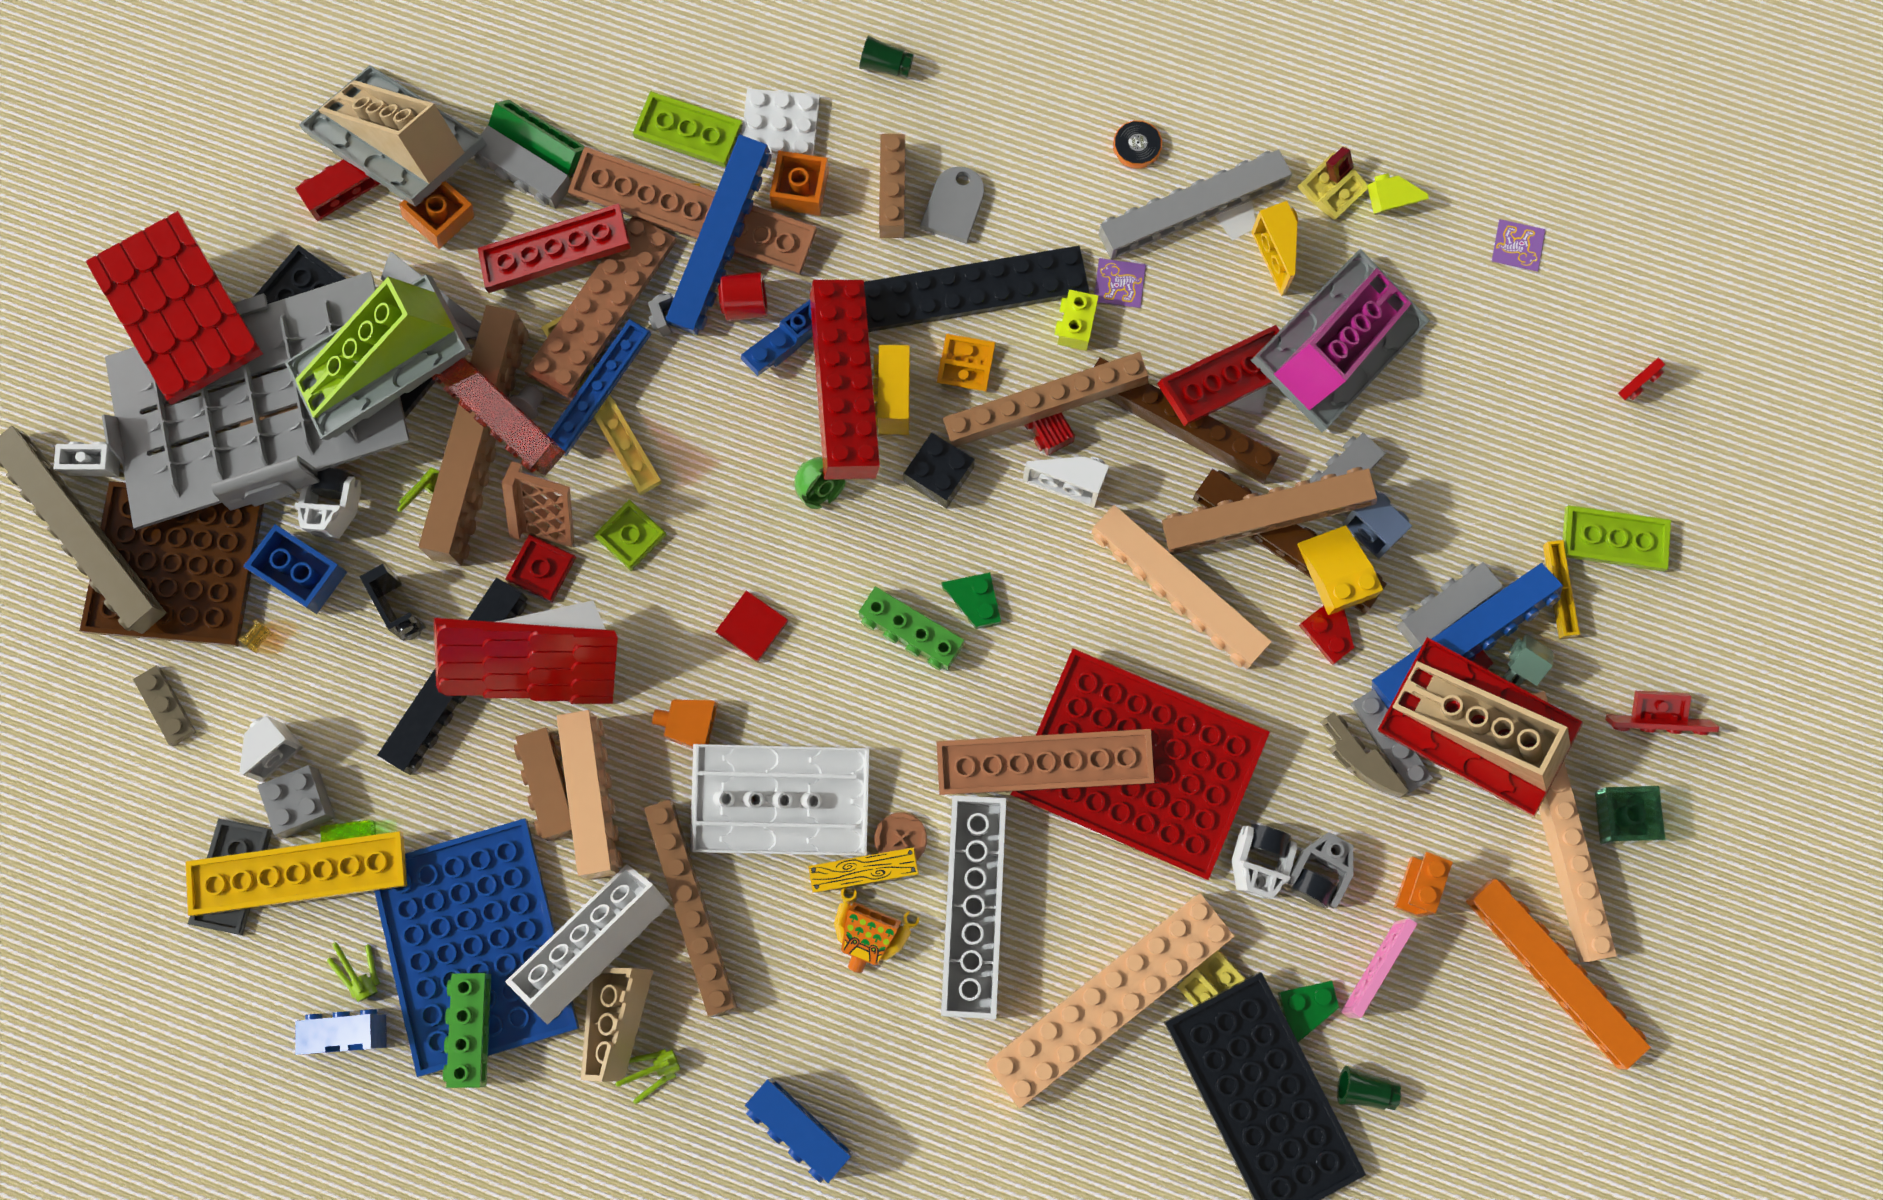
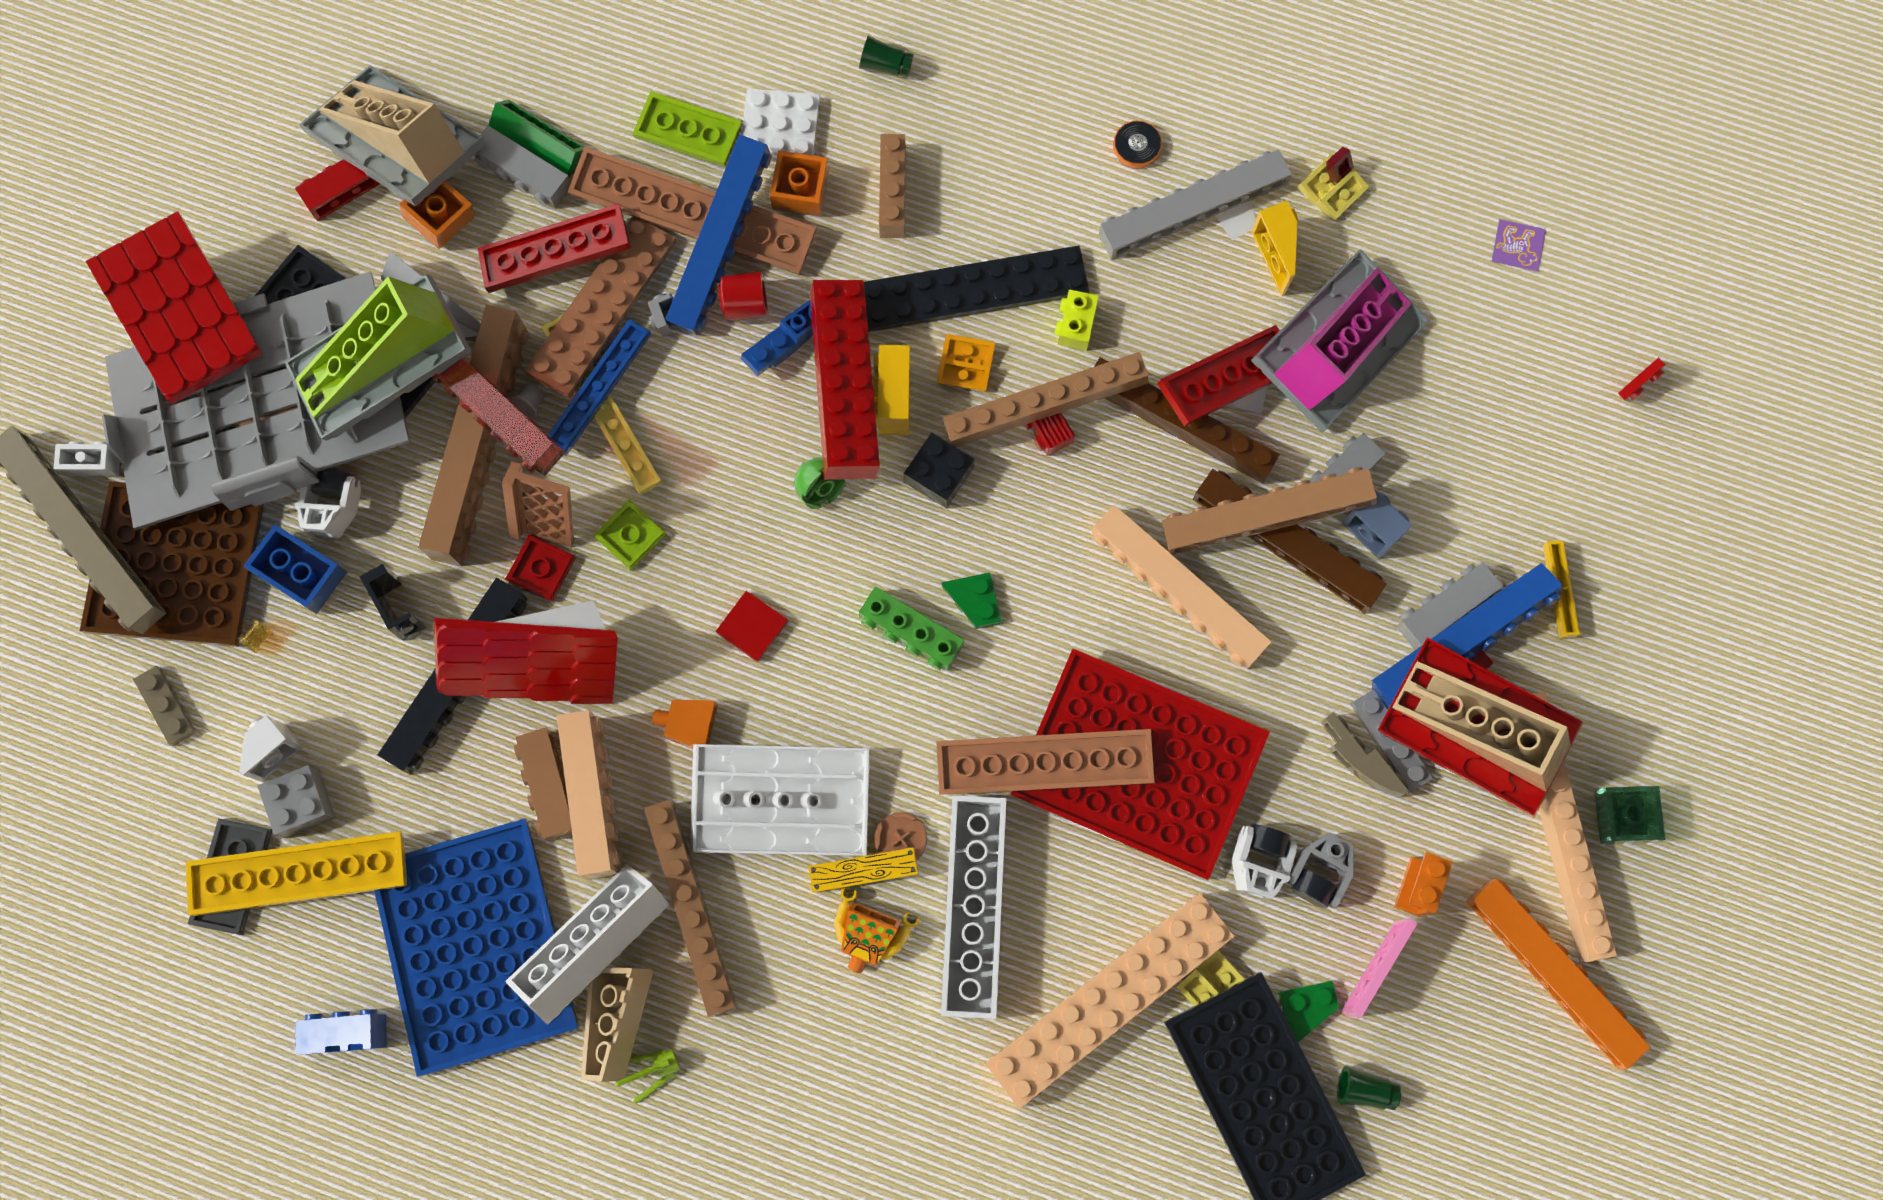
clear neon green piece [320,820,376,842] -> none
lime plant [327,942,381,1002] -> none
lime plant [397,467,439,512] -> none
bright green brick [443,973,491,1088] -> none
blue brick [744,1078,853,1183] -> none
light grey tile [920,167,984,244] -> none
white slope [1023,456,1109,508] -> none
medium lavender sticker [1094,258,1146,308] -> none
yellow slope [1297,525,1383,615] -> none
red wing [1299,605,1354,665] -> none
neon yellow slope [1367,173,1429,214] -> none
sand green brick [1502,634,1553,687] -> none
lime plate [1562,505,1671,572] -> none
red bracket [1605,690,1719,735] -> none

